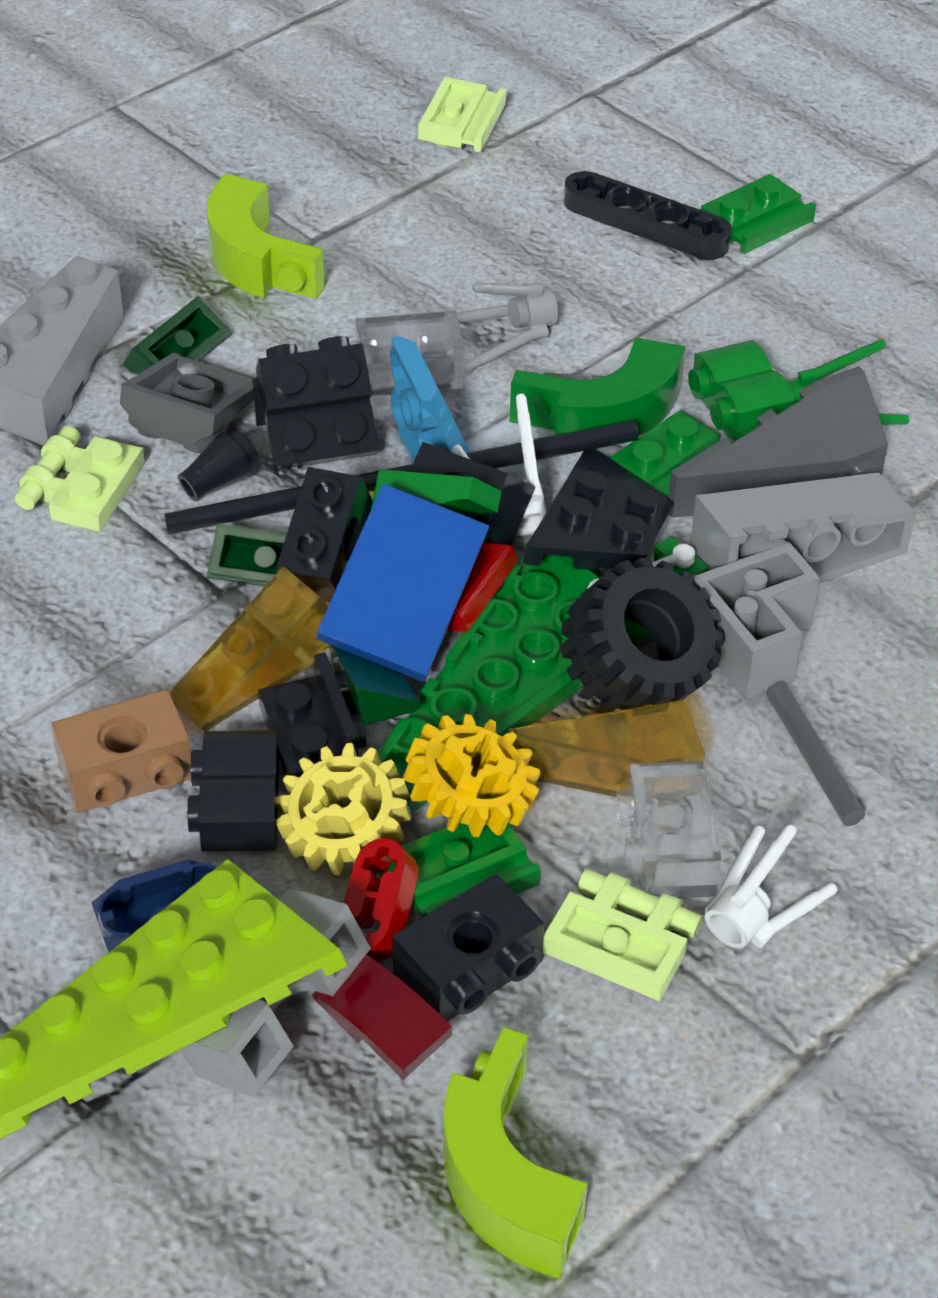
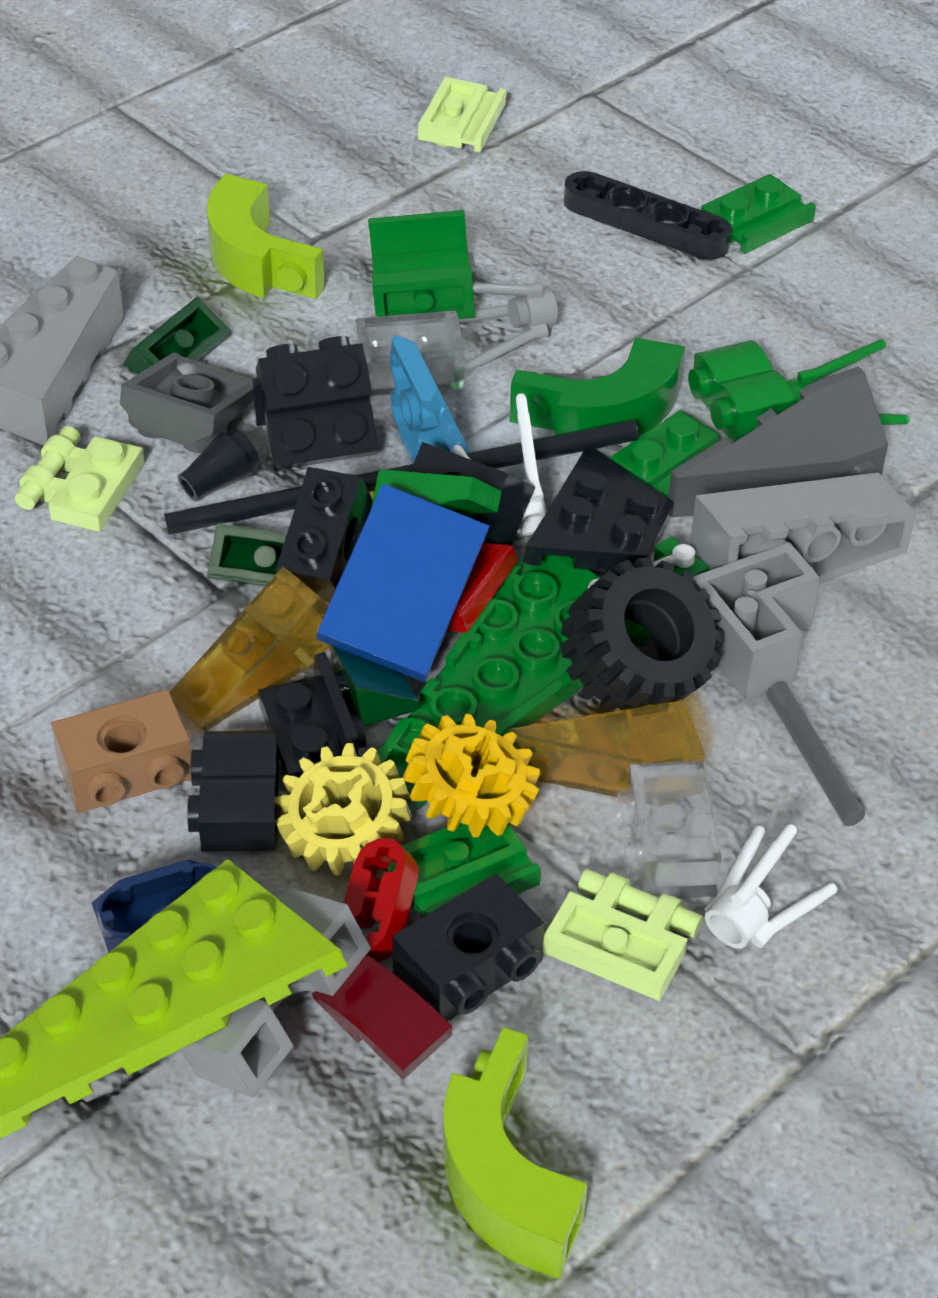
none -> green panel [368,210,475,327]

